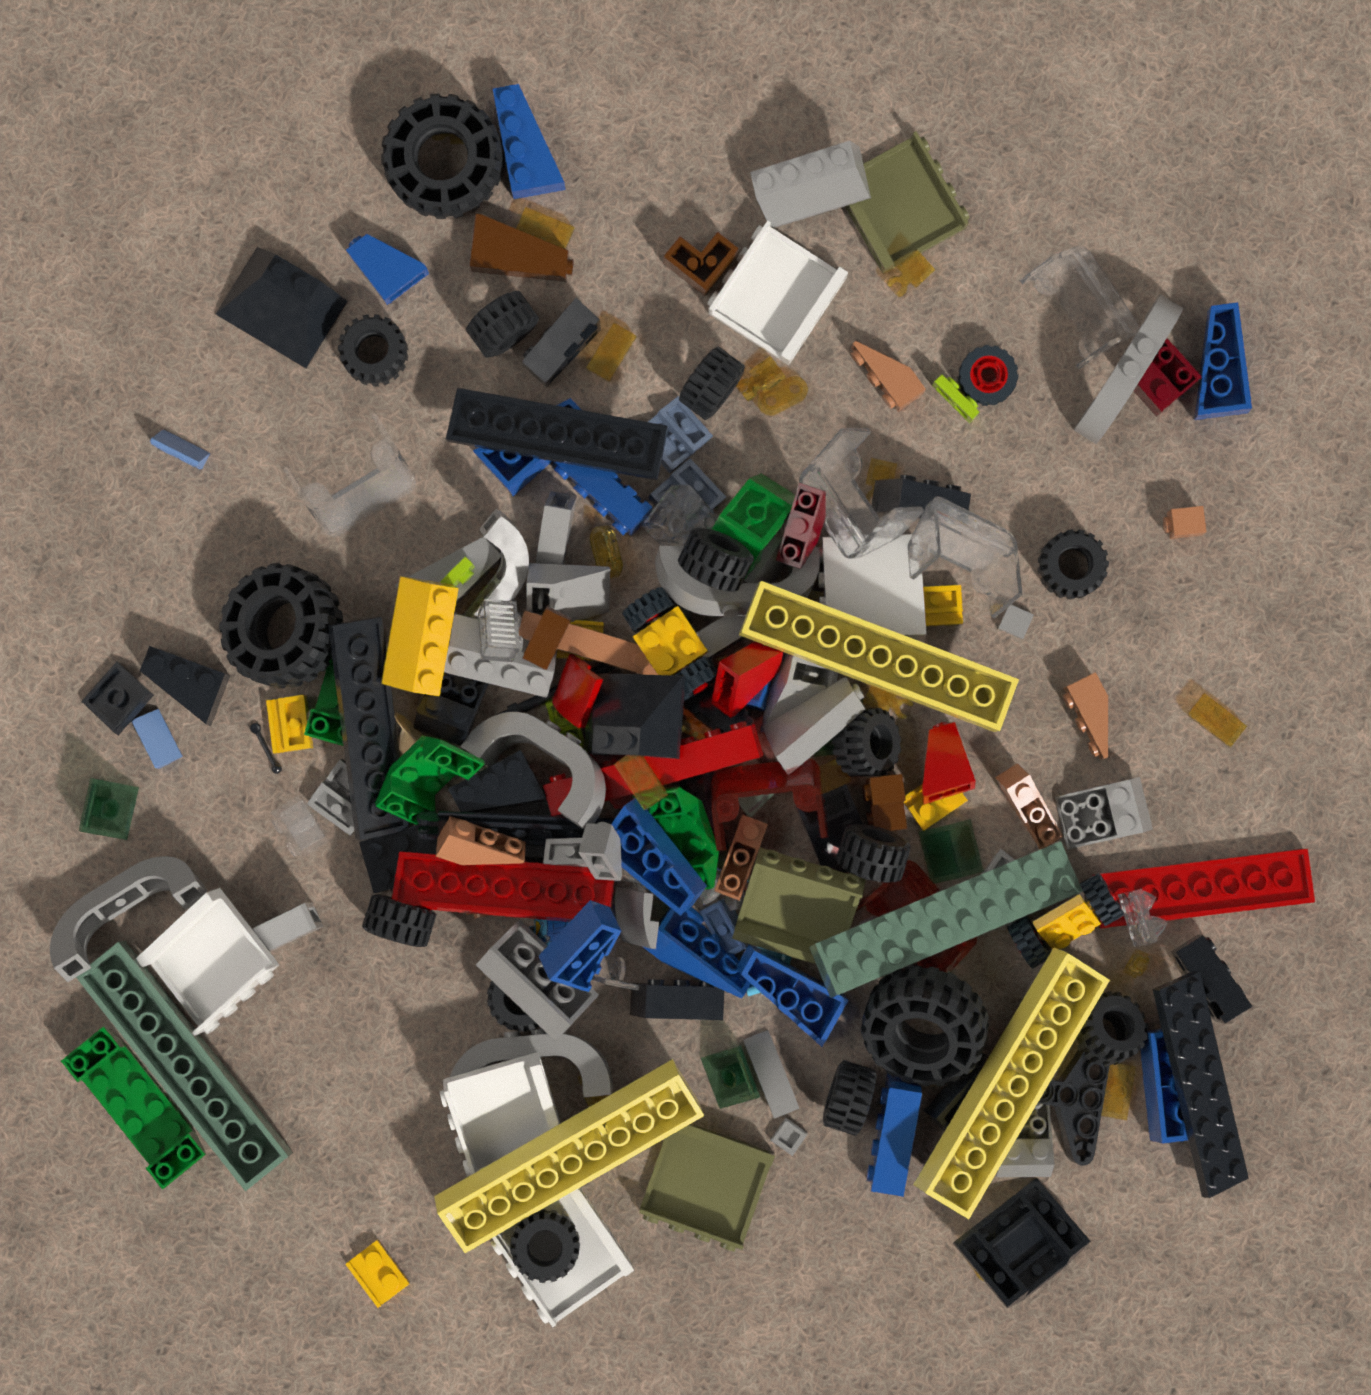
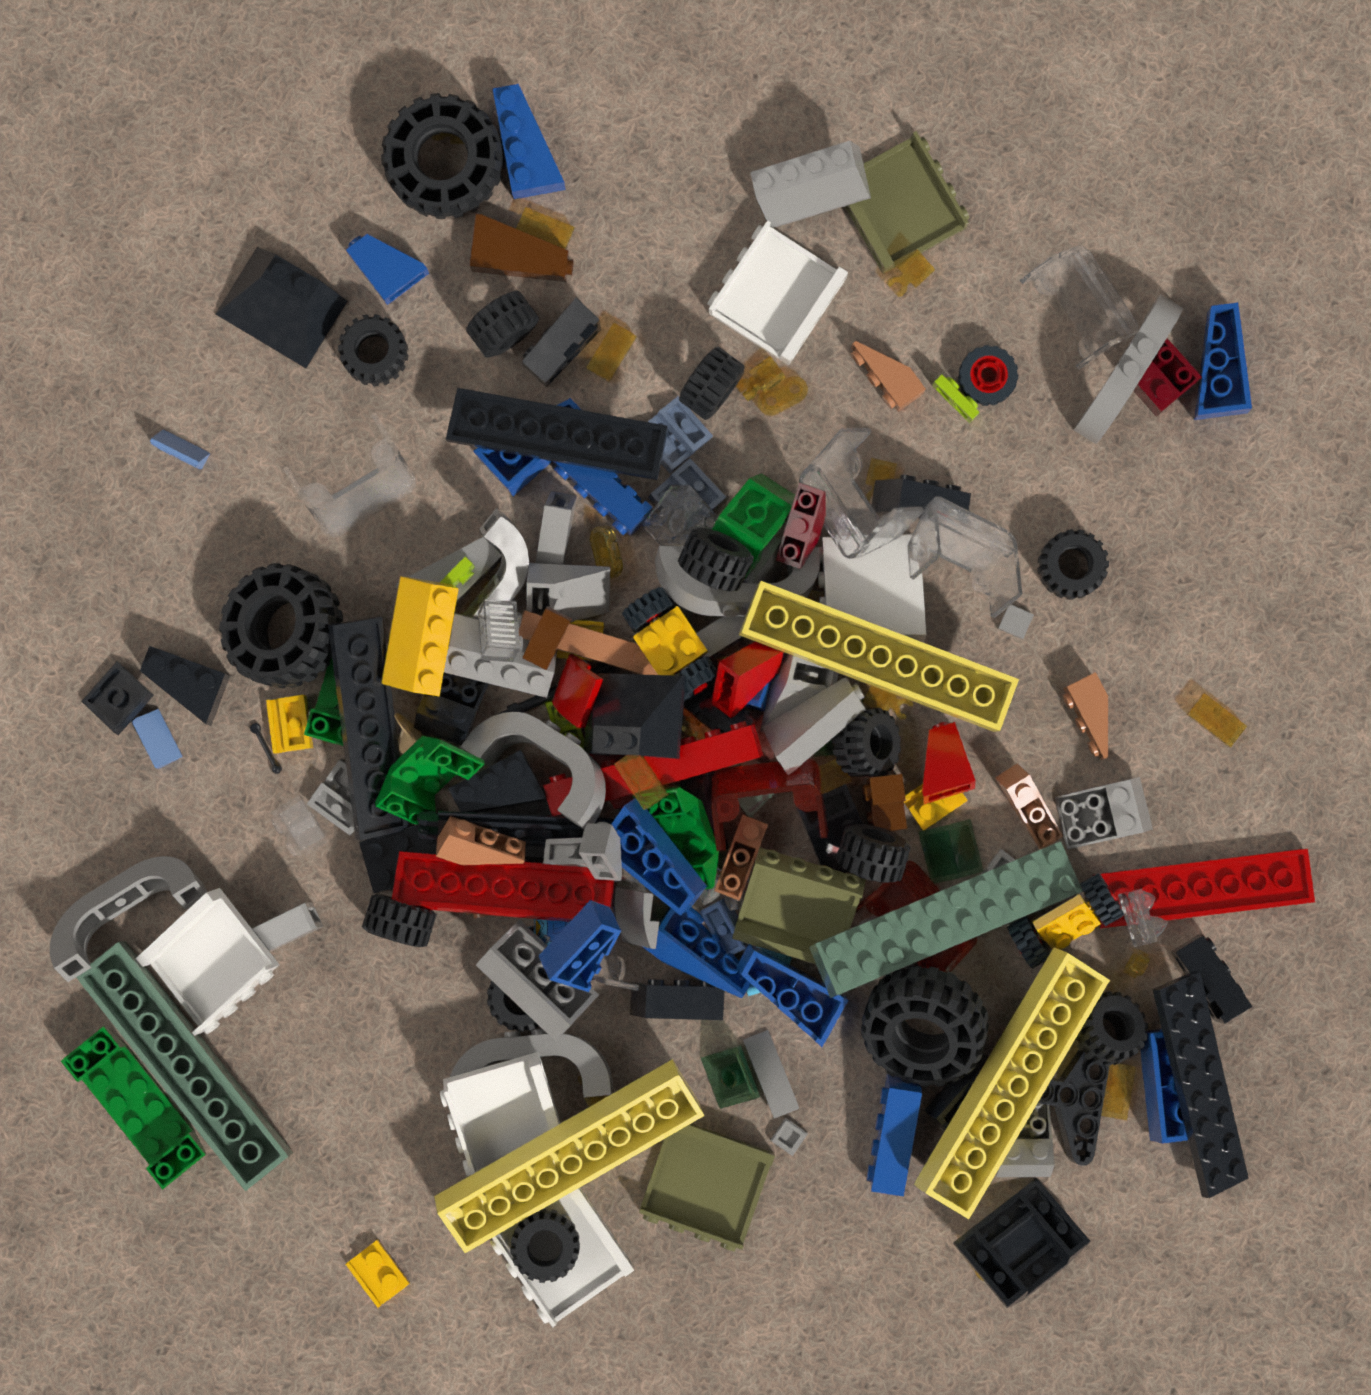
clear green slope [78,778,139,840] -> none
reddish brown brick [663,232,739,297] -> none
black tyre [823,1060,877,1136] -> none
yellow plate [923,585,963,627] -> none
nougat brick [1163,506,1207,539] -> none

